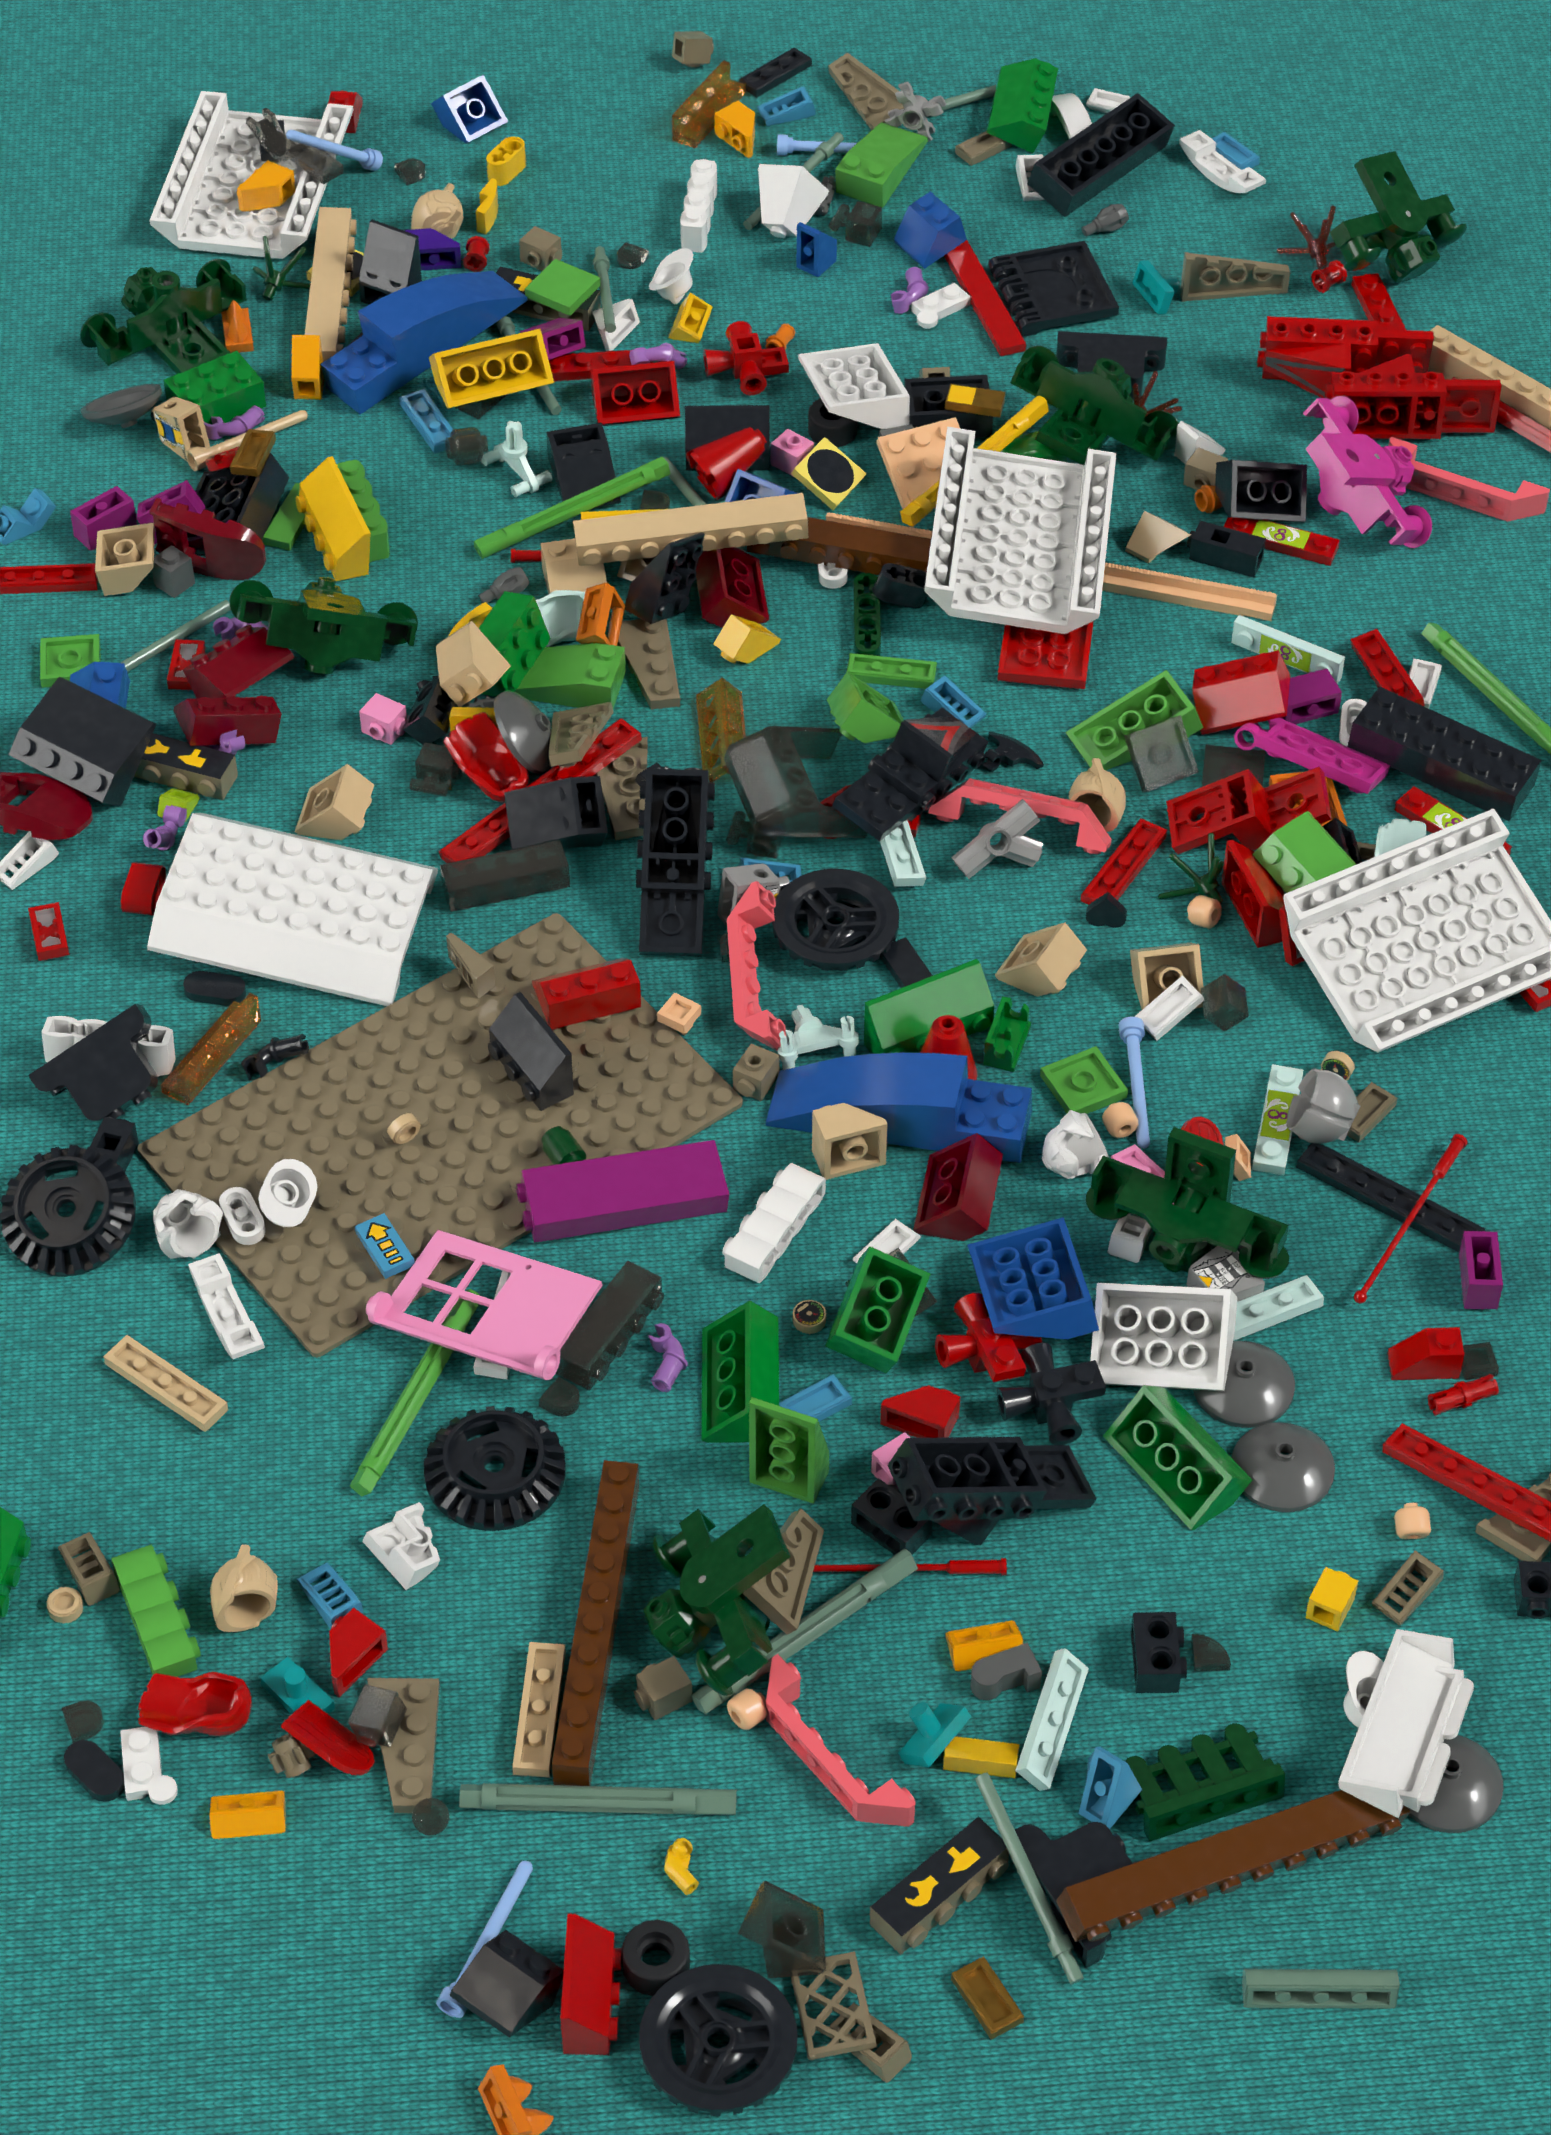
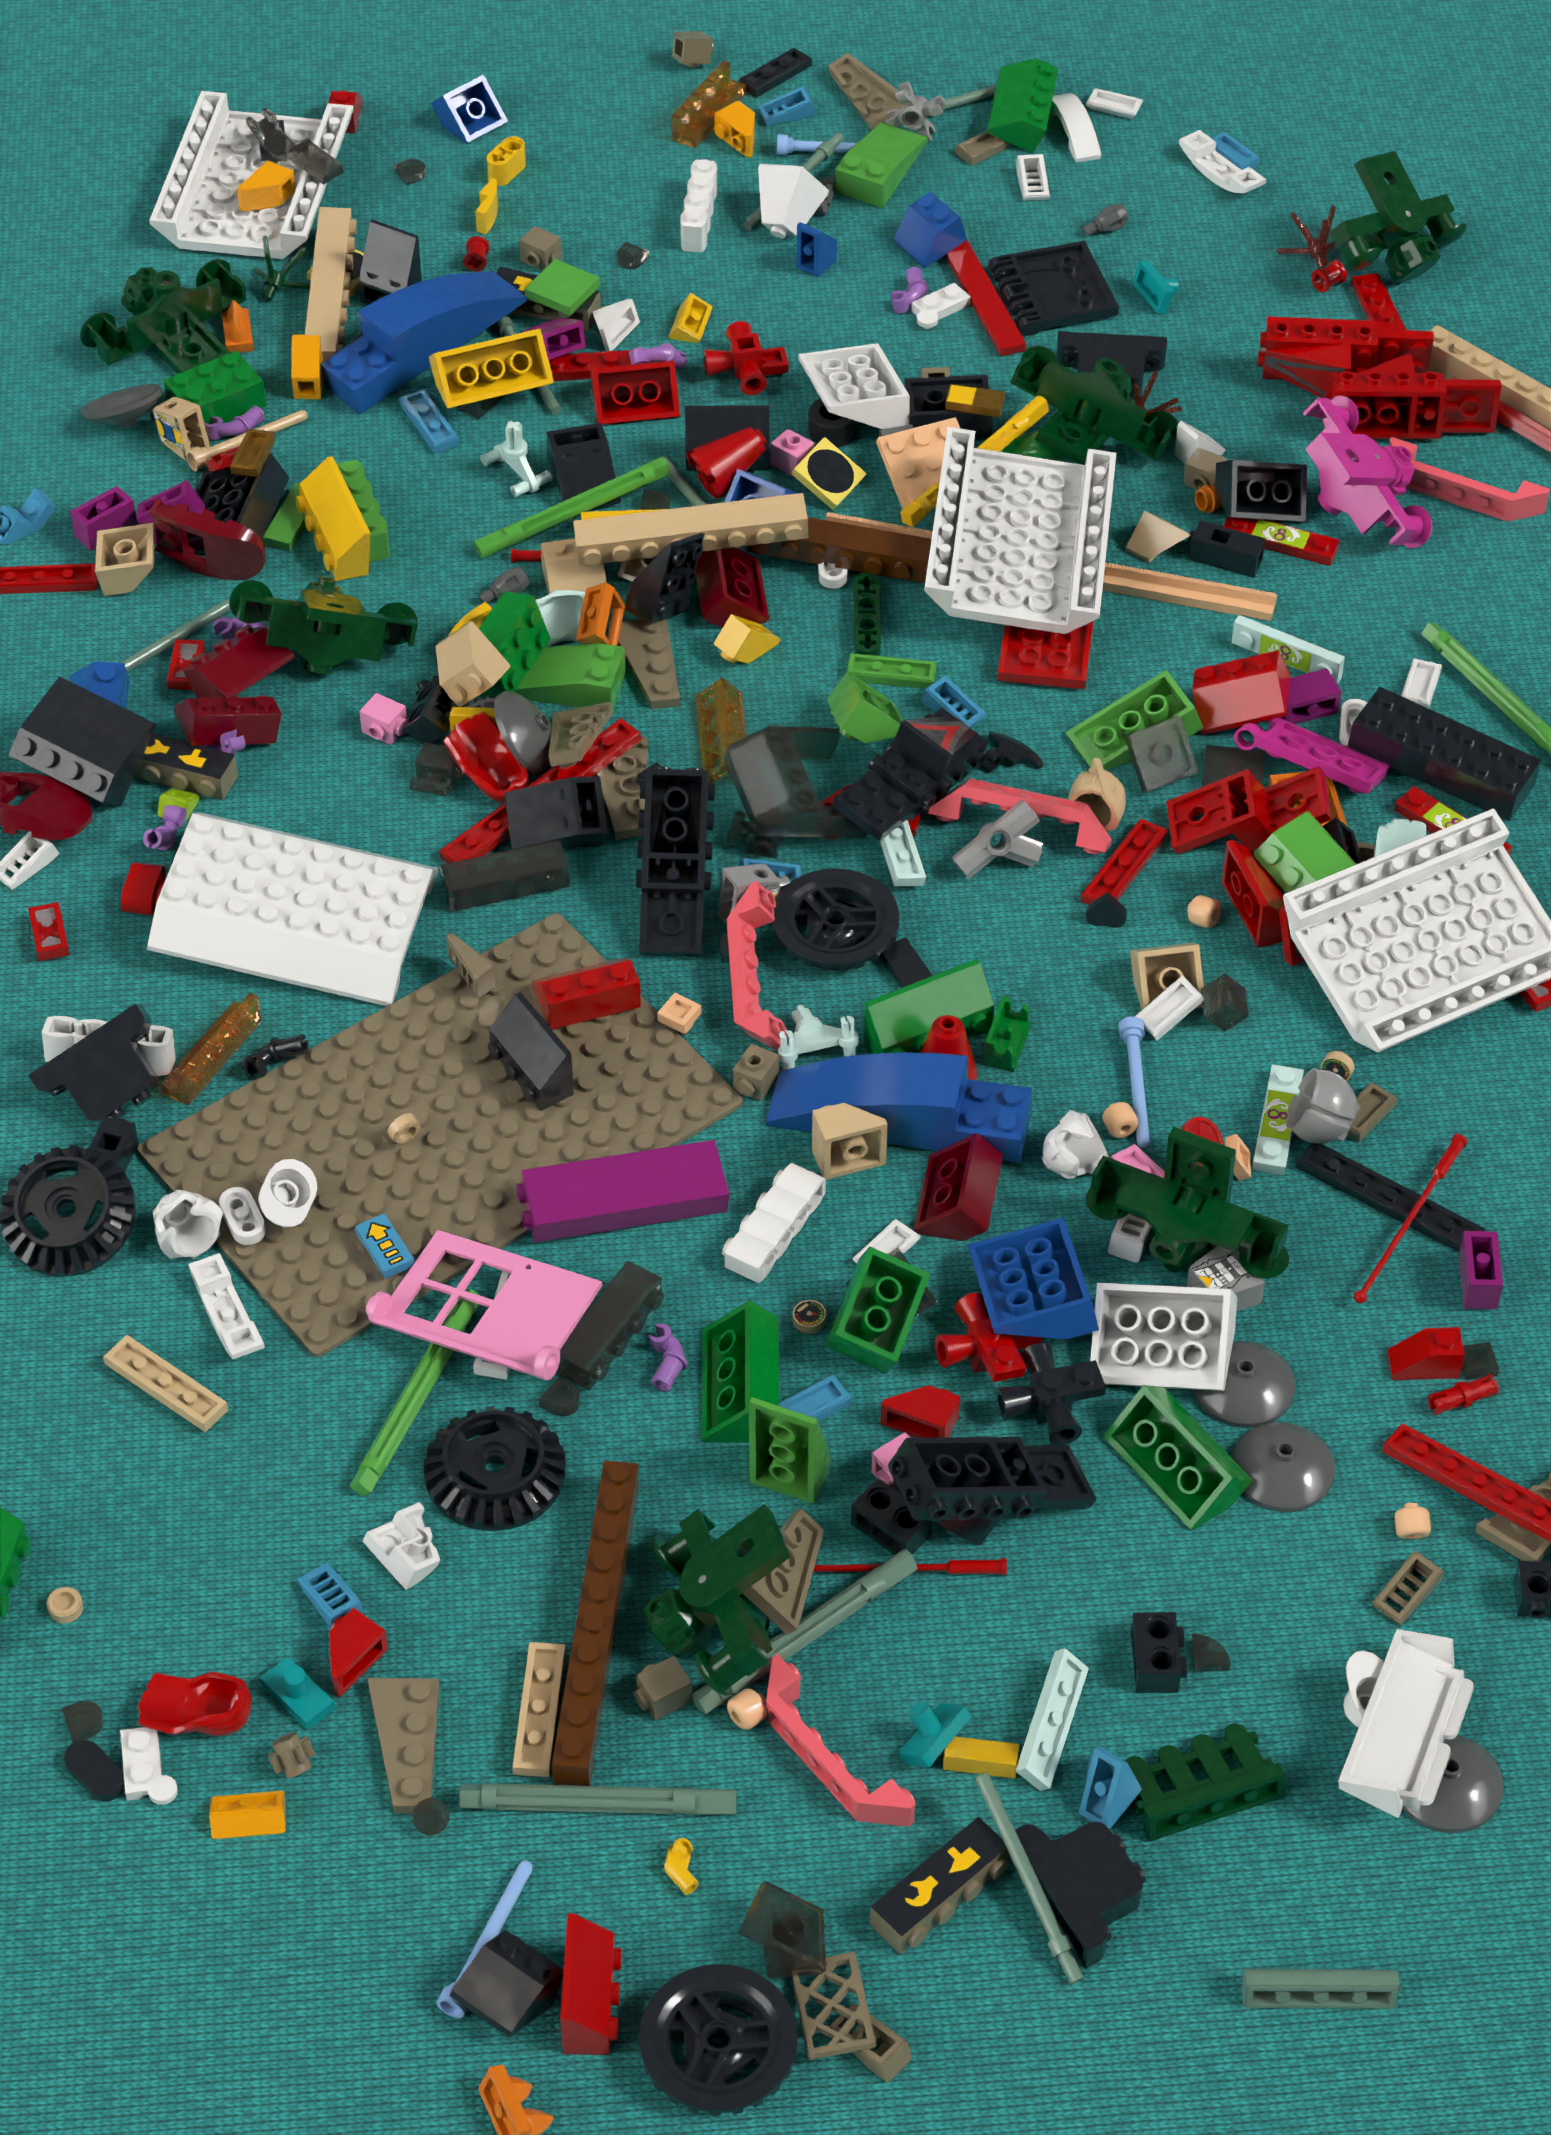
bright green tile [40,634,101,688] -> none
dark tan slope [58,1532,120,1605] -> none
bright green brick [111,1544,201,1677] -> none
dark grey brick [152,545,195,598] -> none
black tile [183,971,246,1006] -> none
tan helmet [210,1545,278,1632] -> none
red window [281,1700,374,1775] -> none
light blue piece [286,130,383,171] -> none
tan slope [295,764,374,840] -> none
clear smoke brick [348,1684,407,1747] -> none
dark purple slope [405,228,462,271] -> none
tan helmet [411,183,463,239] -> none
clear smoke head [445,427,488,465] -> none
dark green brick [541,1126,586,1165] -> none
sand green bar [593,246,616,333] -> none
black tyre [622,1919,690,1996] -> none
white piece [649,248,694,304] -> none
orange pin [766,323,796,350] -> none
clear smoke brick [828,201,882,247] -> none
black beam [872,563,928,609] -> none
light orange slope [945,1620,1023,1671] -> none
pearl gold tile [951,1956,1024,2040] -> none
dark grey leg [970,1642,1042,1701] -> none
tan slope [995,922,1087,997] -> none
black brick [1027,93,1175,217] -> none
bright green tile [1040,1046,1128,1114] -> none
reddish brown brick [1056,1790,1410,1942] -> none
dark green plant [1158,833,1224,904] -> none
dark tan wing [1180,252,1290,302] -> none
light aqua plate [1233,1275,1324,1341] -> none
yellow brick [1305,1567,1358,1632] -> none
red plate [1350,629,1425,706] -> none

